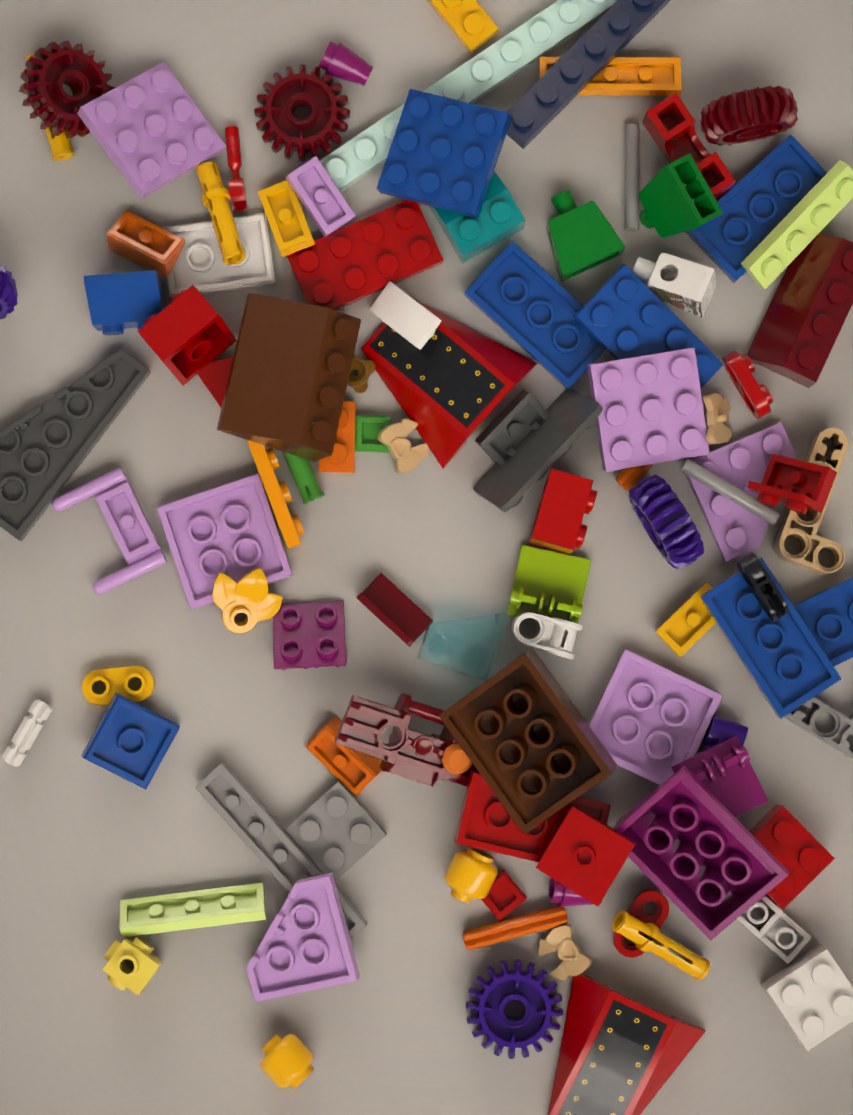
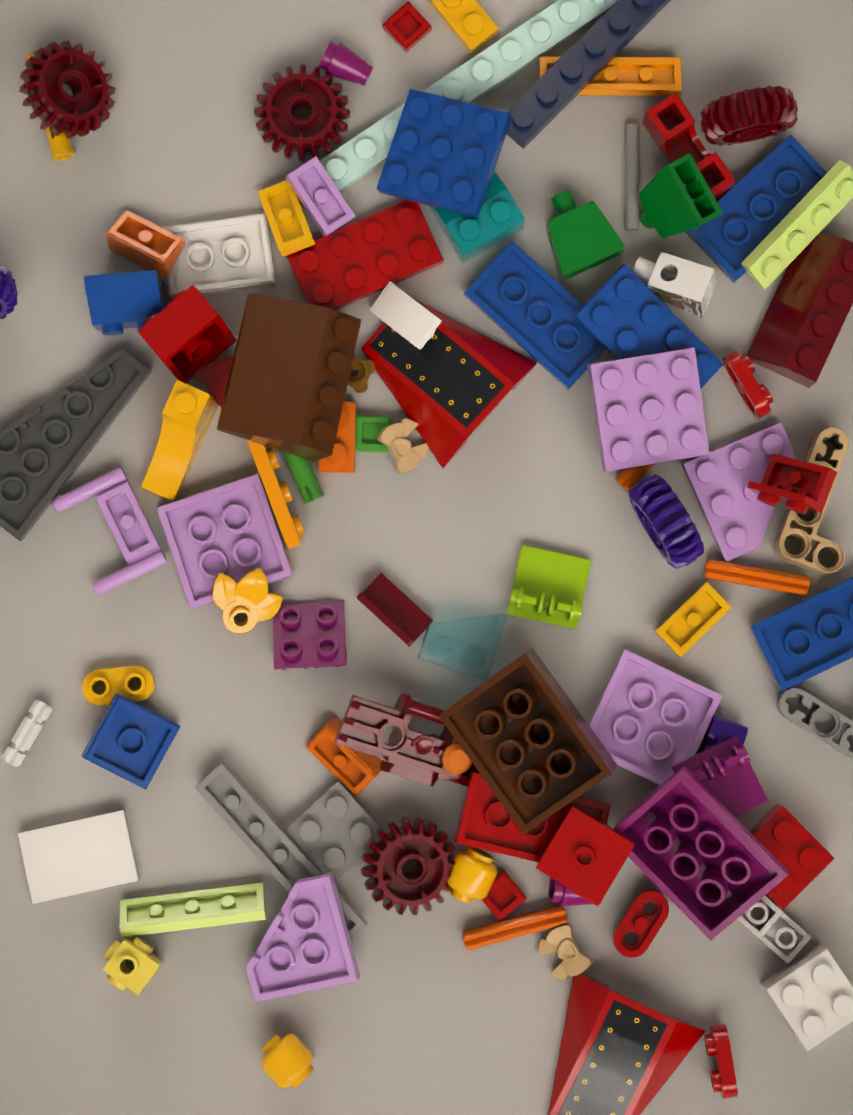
lavender plate [77,62,227,200] -> none
yellow pin [196,162,246,265] -> none
red piece [225,126,247,212] -> none
dark purple gear [465,959,564,1059] -> none
dark grey bracket [473,388,603,512] -> none
white piece [511,612,583,660] -> none
red brick [528,468,597,555] -> none
yellow pin [611,910,710,980] -> none
light grey bar [680,458,781,525] -> none
blue plate [700,557,841,719] -> none
tan piece [703,393,732,445] -> none
black piece [735,552,790,622] -> none
none -> white tile [18,809,140,904]
none -> yellow arch [141,380,218,502]
none -> dark red gear [361,817,456,915]
none -> red tile [382,1,432,53]
none -> orange axle [703,559,810,595]
none -> red plate [704,1024,738,1099]

